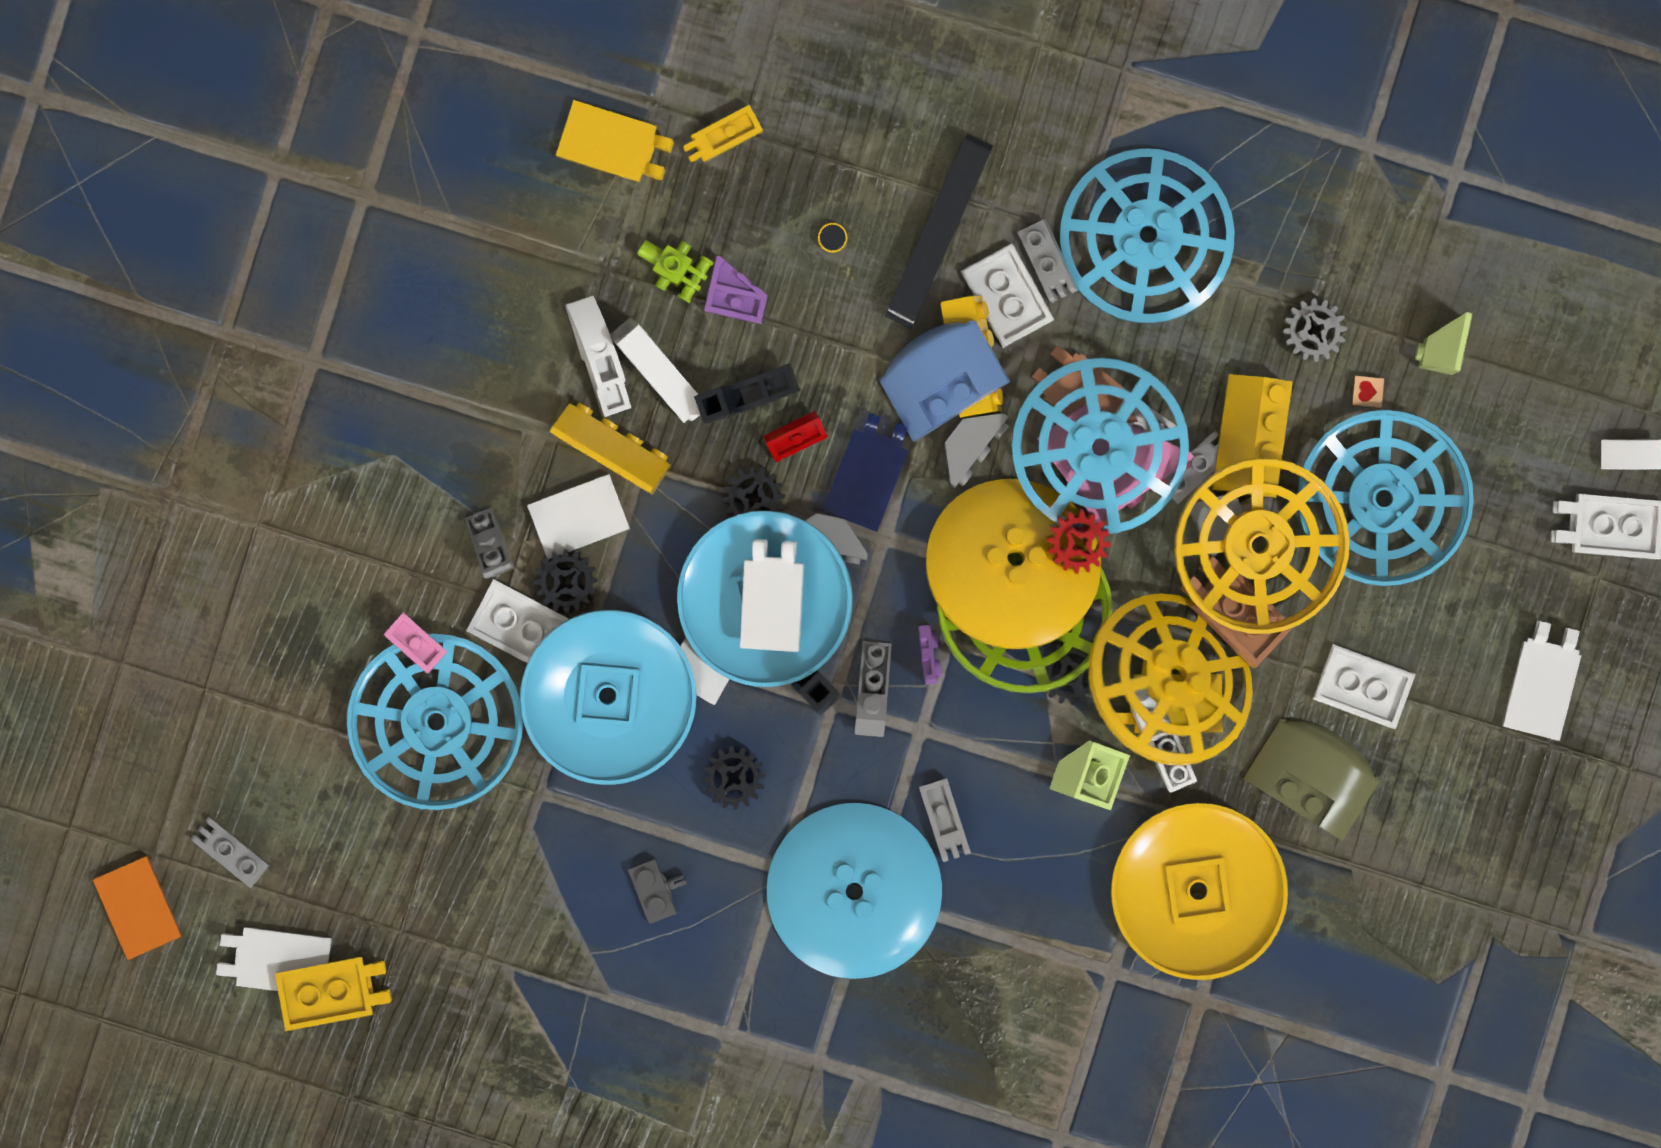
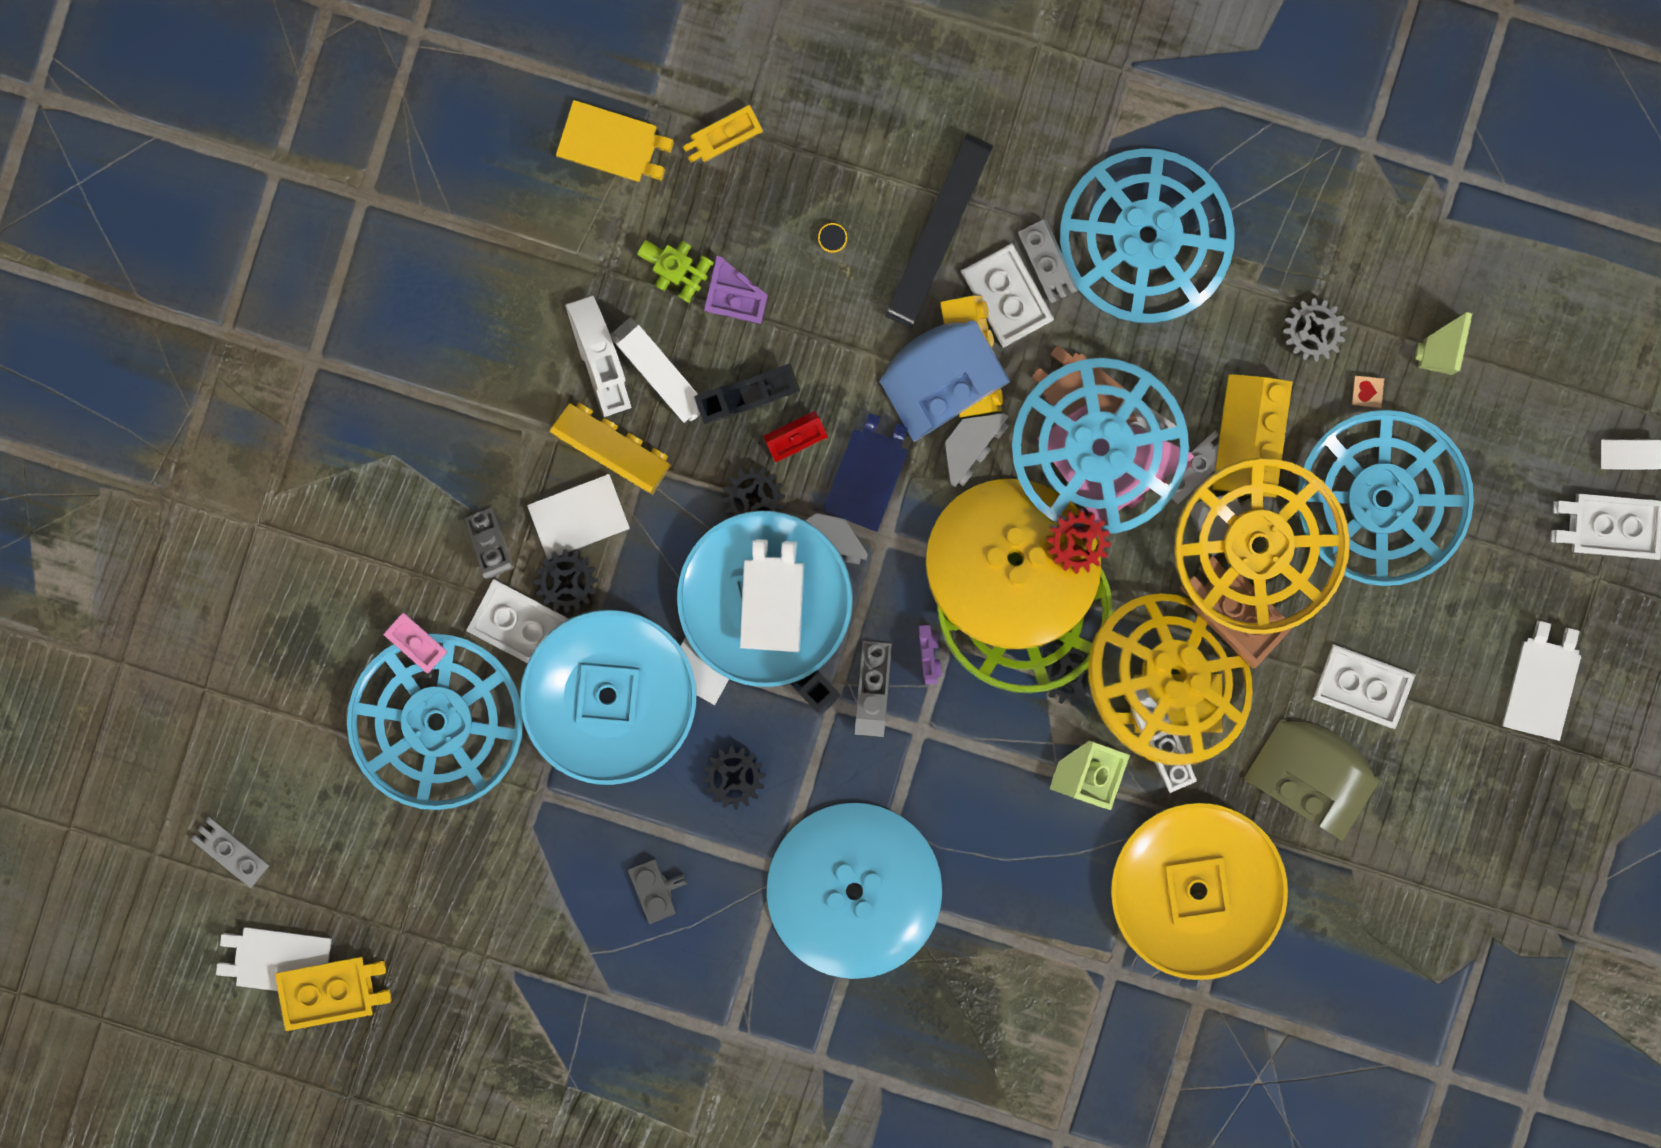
orange tile [93,856,182,960] -> none
light grey hinge [919,778,971,862] -> none

